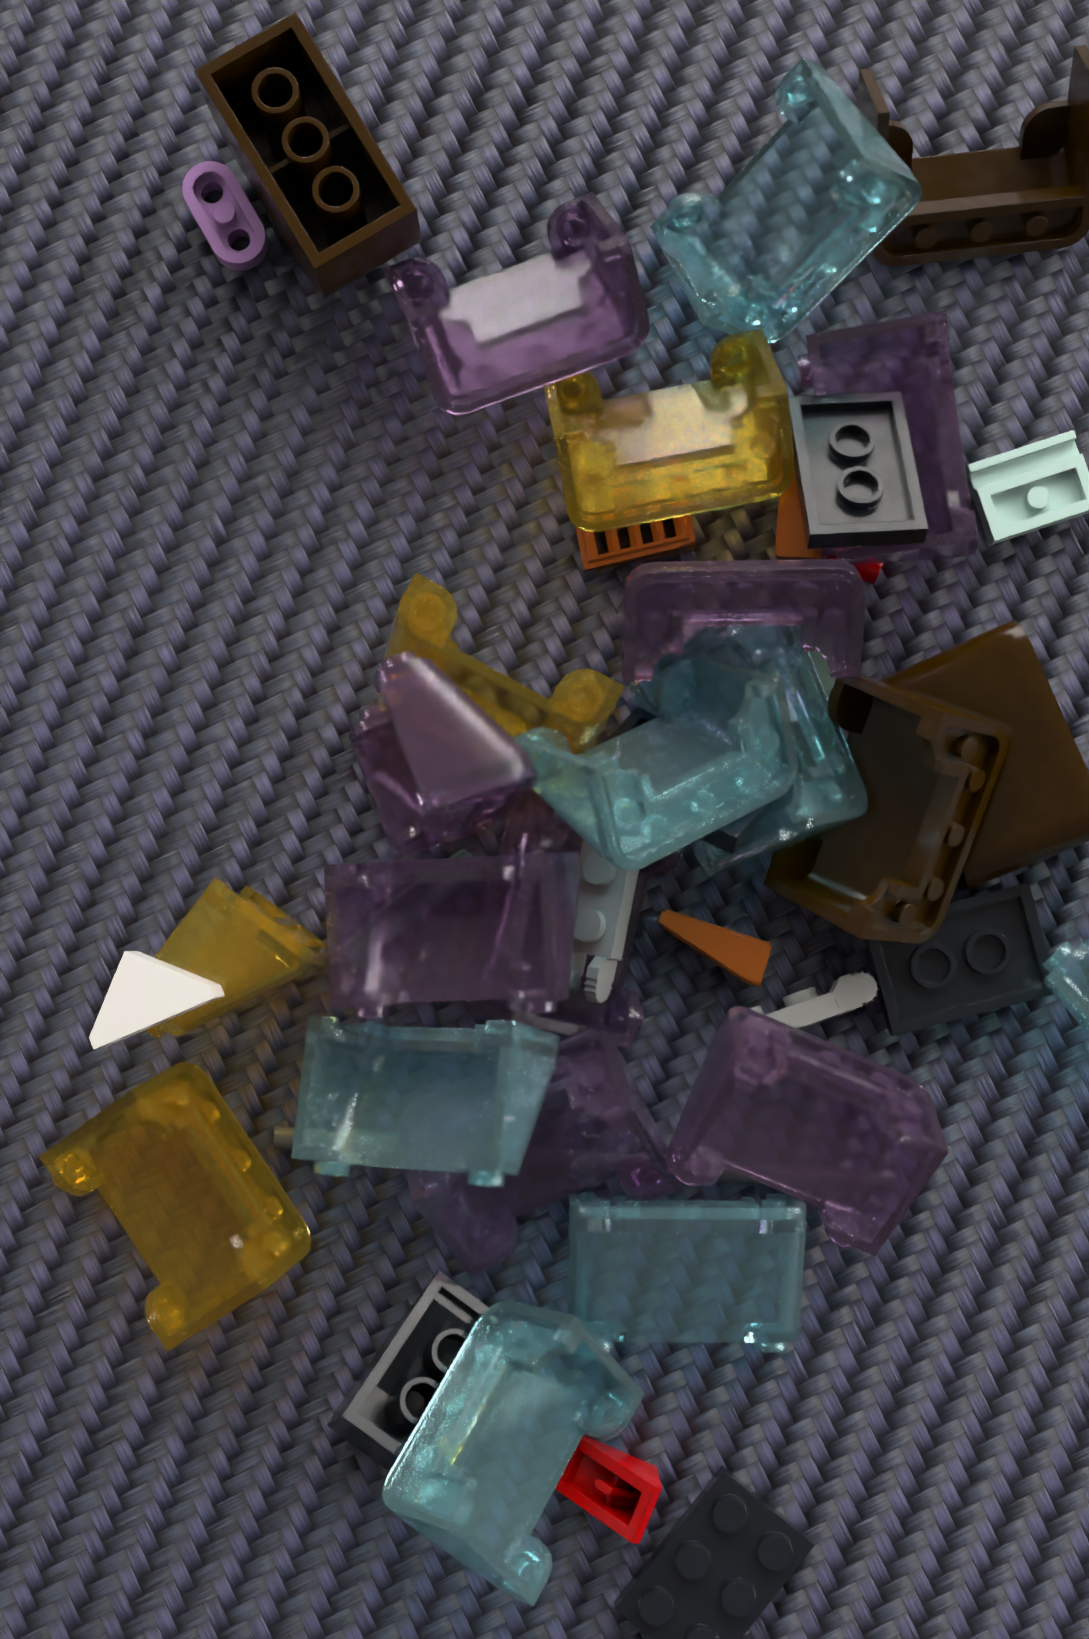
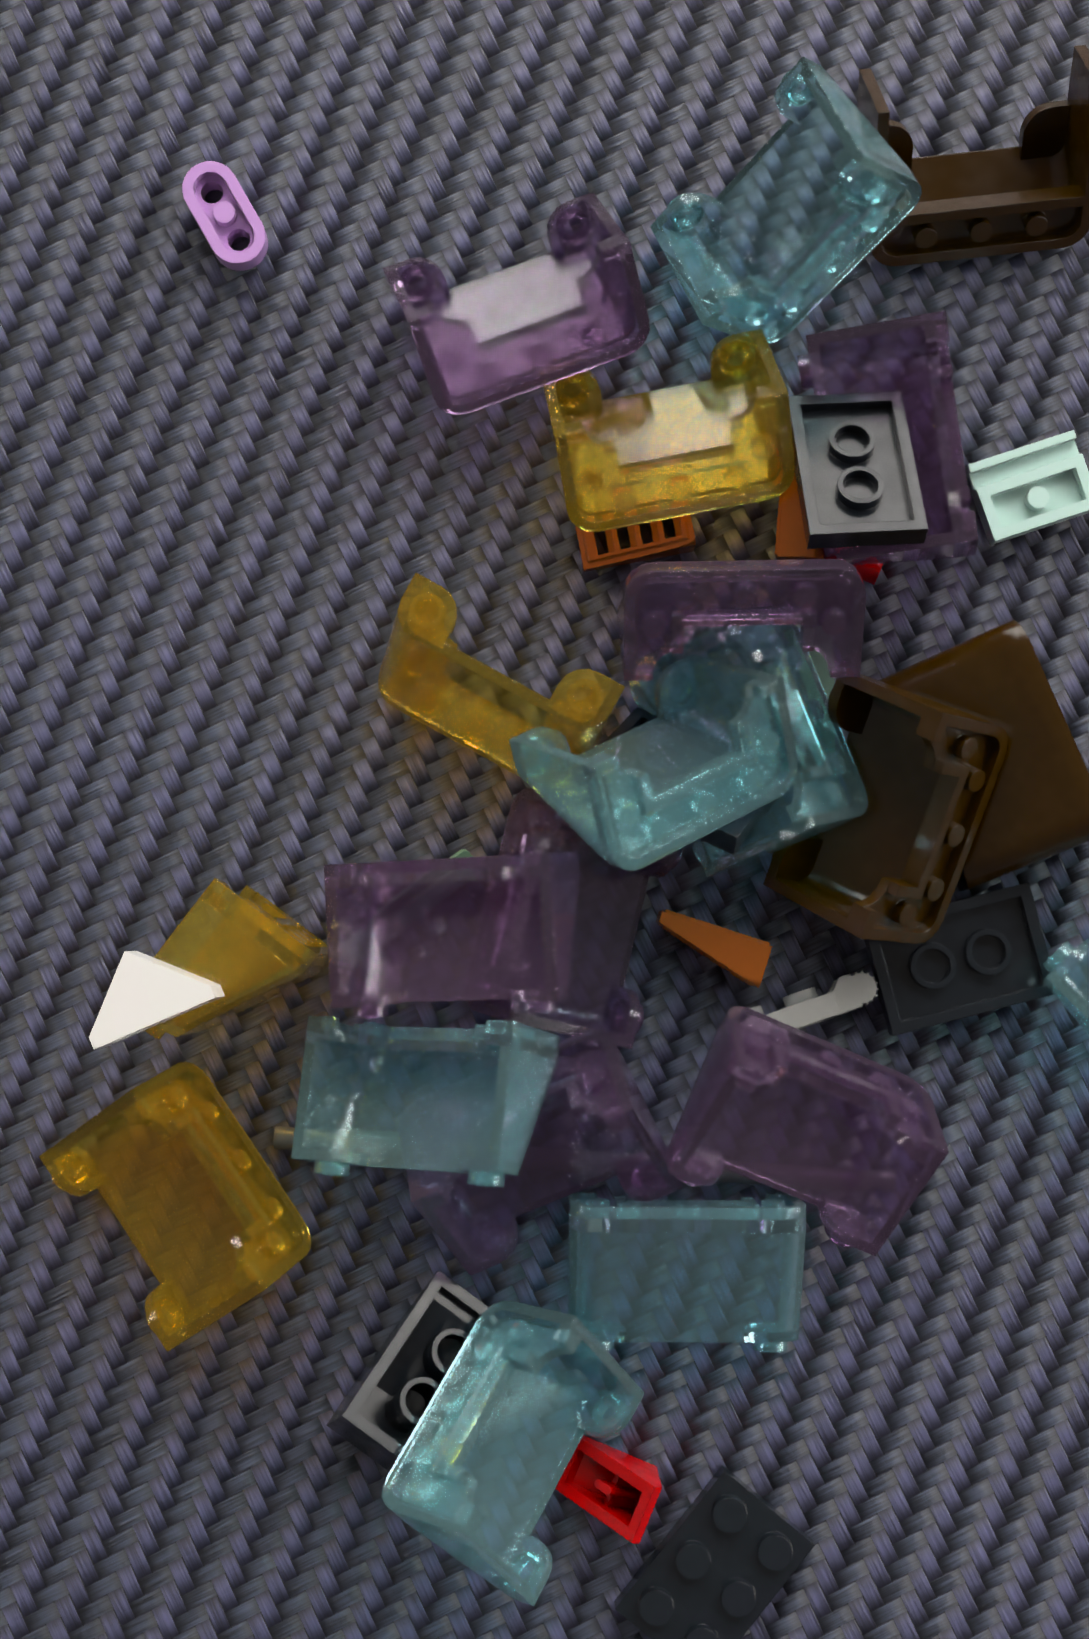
dark brown brick [194,12,422,299] -> none
clear purple windscreen [348,651,538,861] -> none
light grey hinge [553,837,643,1004] -> none

